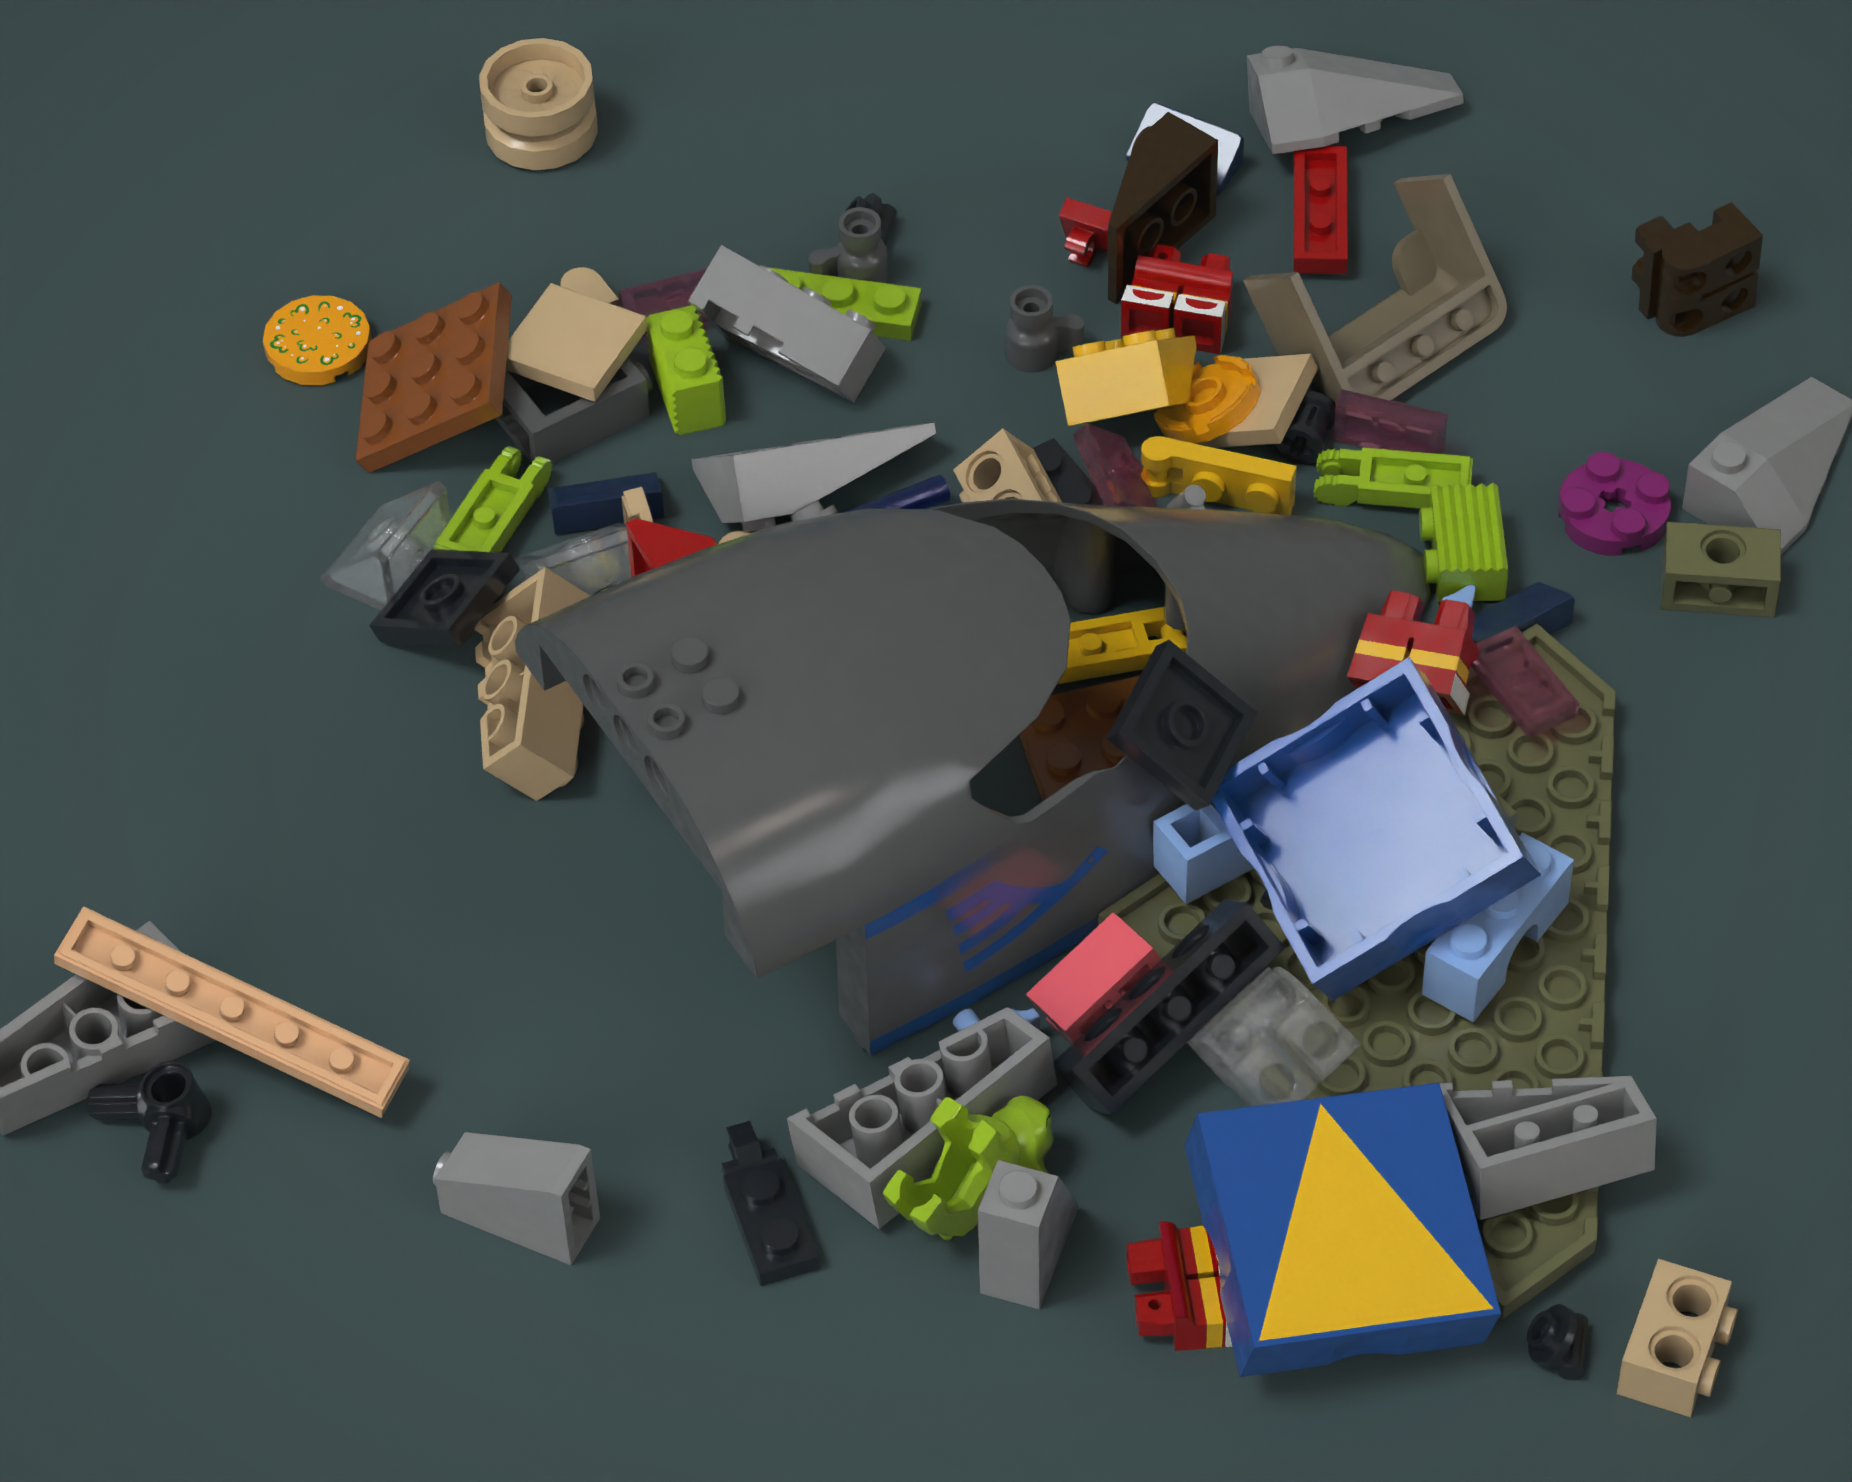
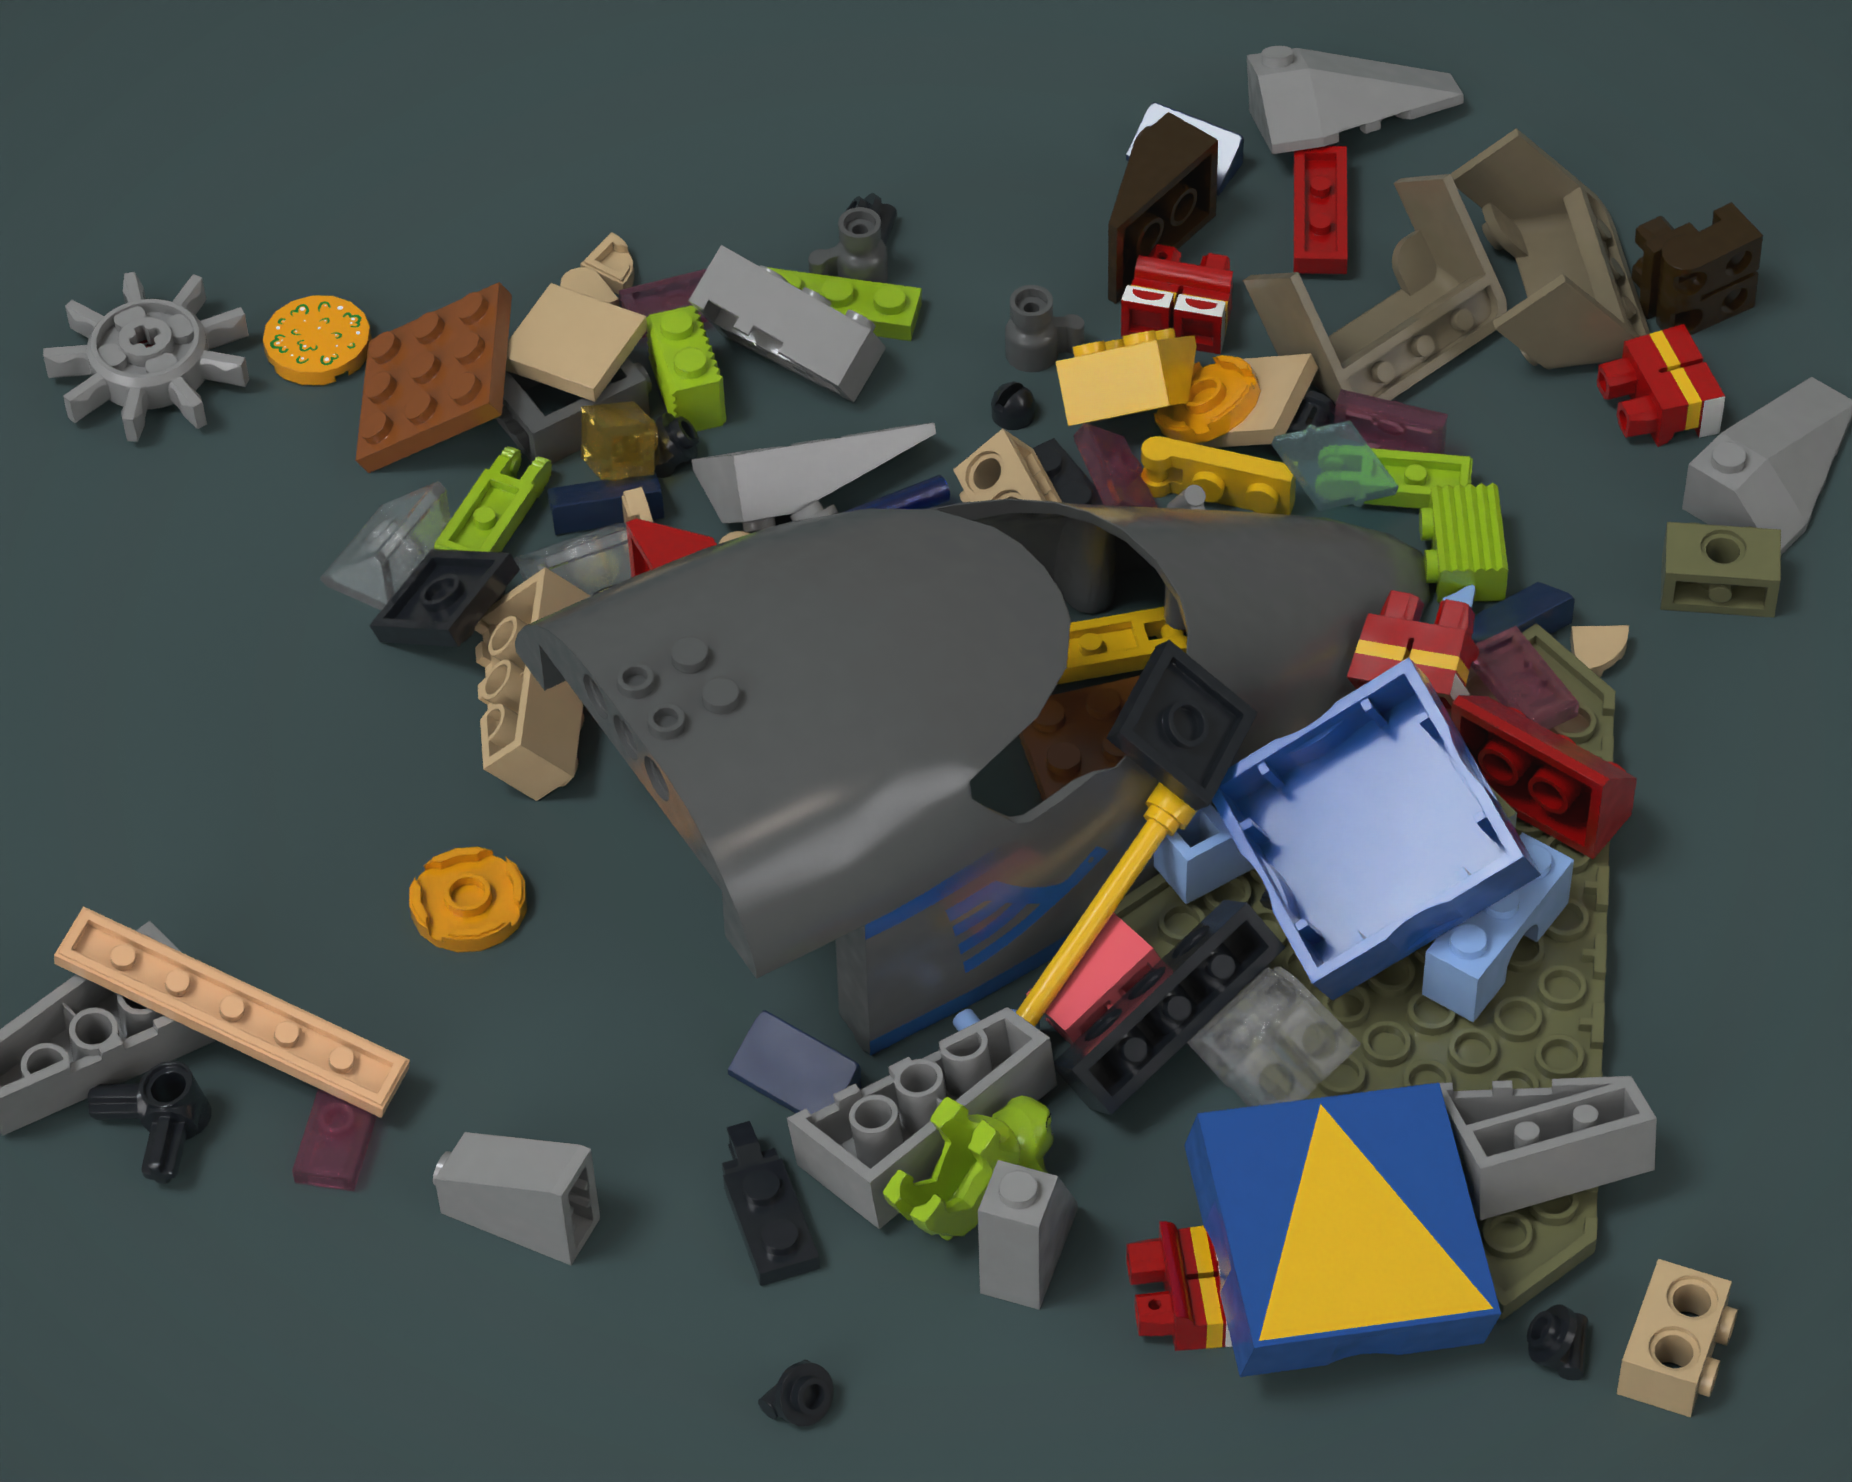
tan wheel [479,38,598,170] -> none
red tile [1059,197,1112,268] -> none
magenta plate [1558,452,1671,556] -> none
none -> light grey gear [43,272,249,442]
none -> clear pink plate [292,1089,377,1191]
none -> light orange tile [409,847,527,953]
none -> tan tile [580,232,635,298]
none -> clear yellow brick [581,401,658,481]
none -> black plate [644,413,699,478]
none -> dark blue slope [728,1010,862,1114]
none -> black plate [758,1359,834,1426]
none -> black hinge [991,381,1035,430]
none -> yellow piece [1015,782,1198,1027]
none -> clear light blue piece [1271,421,1399,511]
none -> dark tan windscreen [1451,128,1650,369]
none -> red slope [1451,695,1637,859]
none -> tan tile [1570,625,1629,677]
none -> red hips [1597,324,1725,447]

